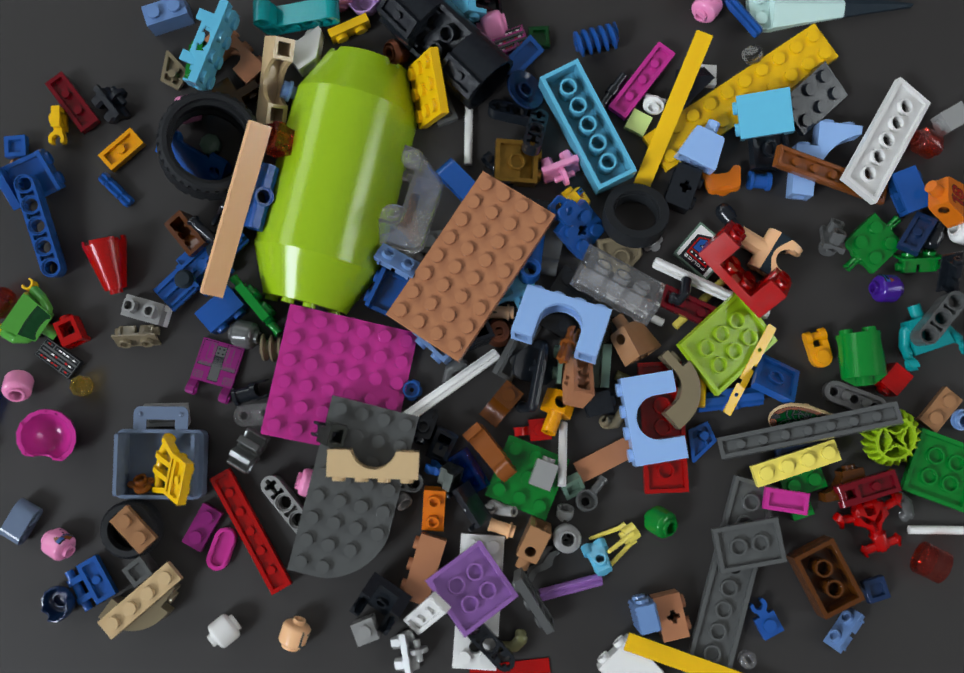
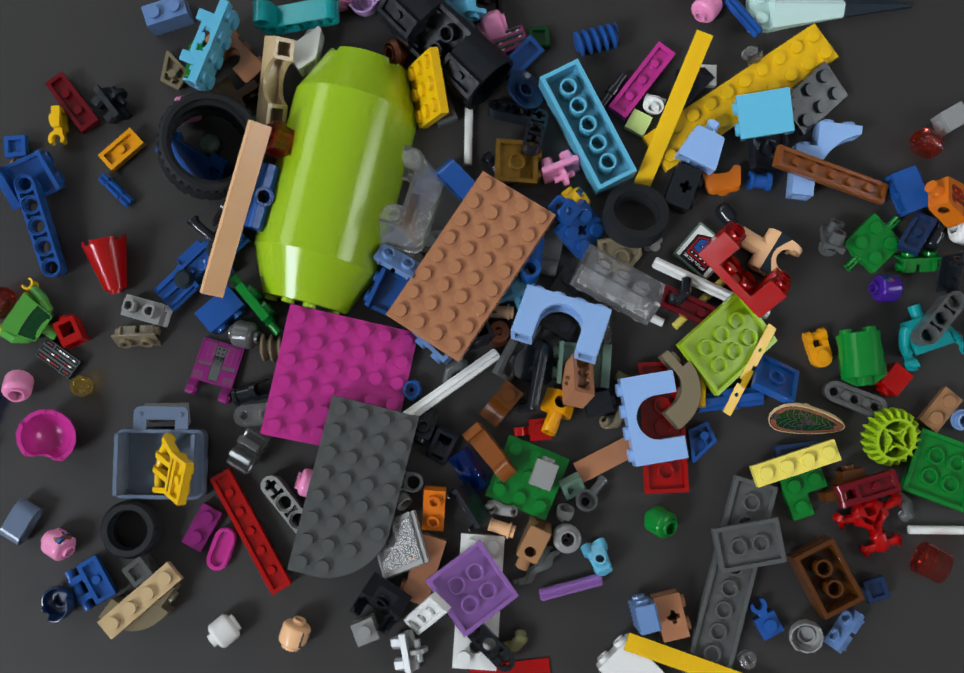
medium nougat plate [109,505,159,554] -> none
dark orange plate [127,473,155,494] -> none
reddish brown arch [164,210,209,258] -> none
medium blue plate [280,80,297,102] -> none
pearl dark grey piece [311,421,348,448] -> none
tan arch [326,447,420,484] -> none
yellow plate [328,13,371,44] -> none
pearl dark grey piece [424,459,465,492] -> none
dark grey plate [512,567,555,635] -> none
dark orange axle [556,326,581,364] -> none
white bar [558,421,568,487] -> none
light yellow plant [589,522,641,566] -> none
medium nougat torso [610,313,661,367] -> none
dark grey plate [717,401,904,460] -> none
dark pink tile [762,486,810,516] -> none
white plate [839,77,931,205] -> none
none -> clear piece [377,510,430,579]
none -> light grey hair [789,619,824,653]

